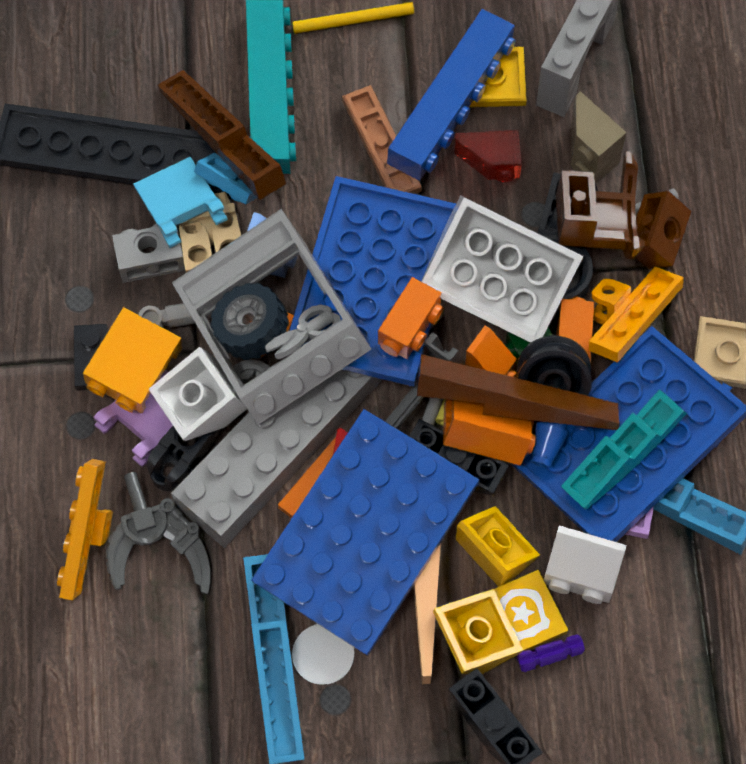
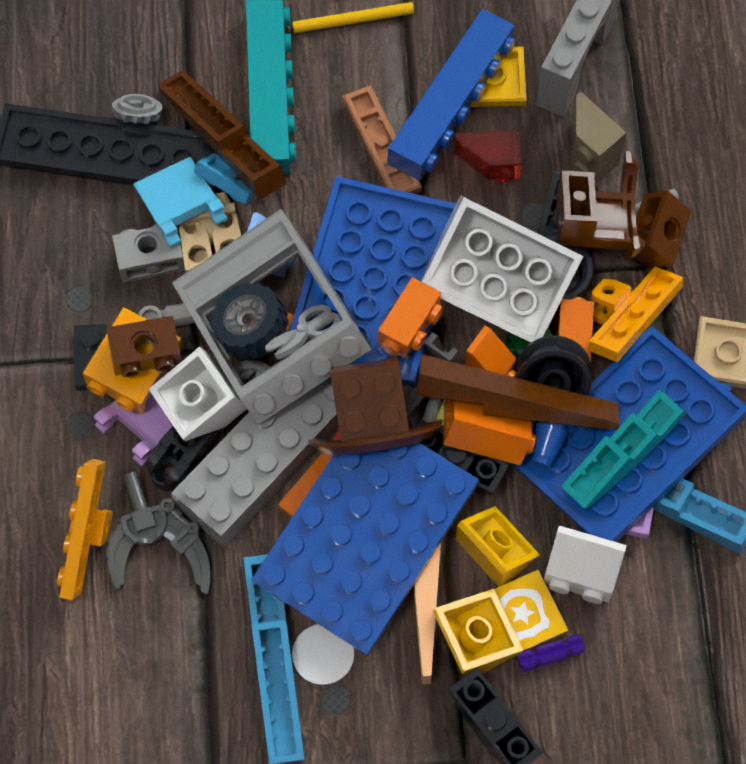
none -> reddish brown brick [106,316,181,378]
none -> light grey gear [112,94,163,124]
none -> reddish brown piece [308,357,442,455]

